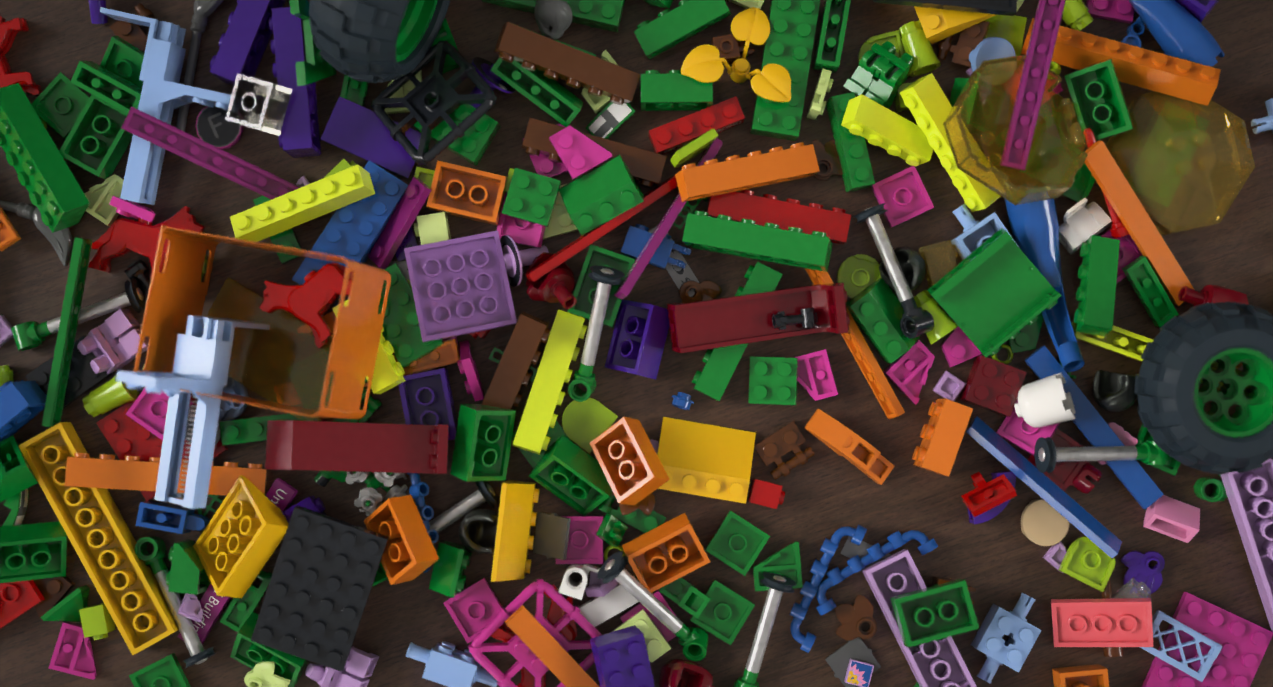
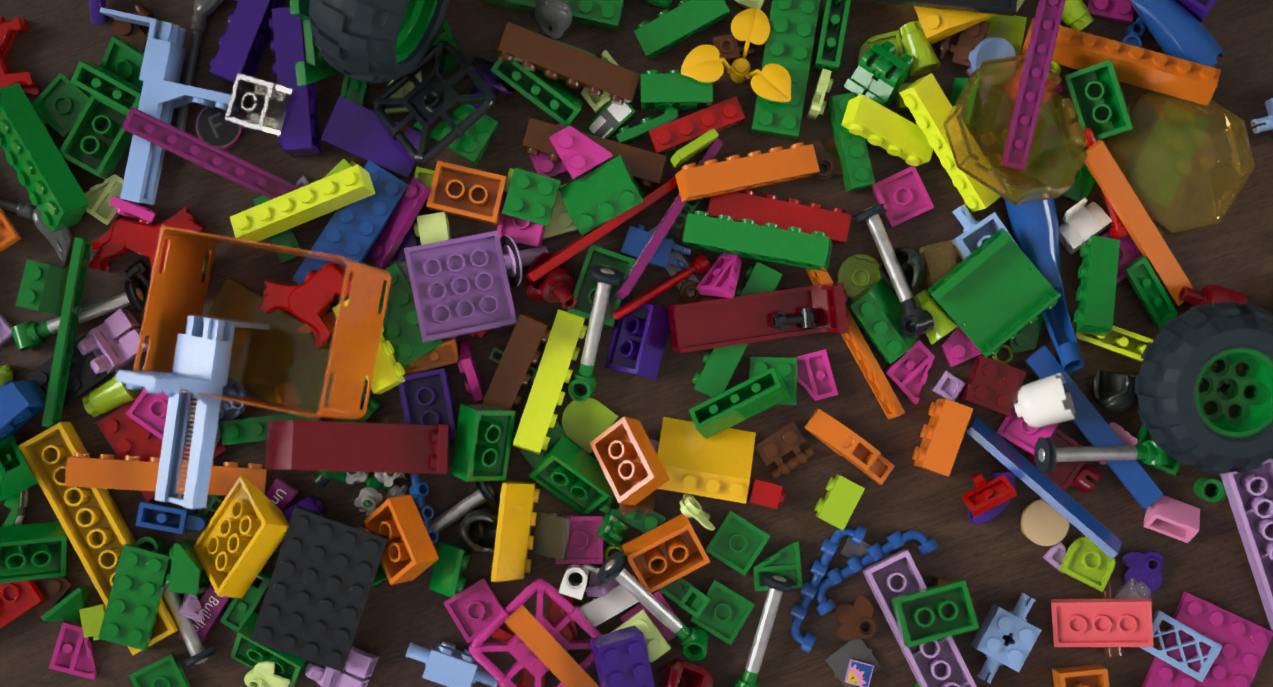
blue plate [672,392,694,410] -> none
none -> green slope [16,259,69,316]
none -> green plate [98,544,171,651]
none -> red piece [612,253,711,320]
none -> green plate [616,107,678,145]
none -> yellowish green plate [680,493,715,531]
none -> green brick [689,367,790,439]
none -> dark pink wing [696,254,742,298]
none -> lime brick [814,474,865,530]

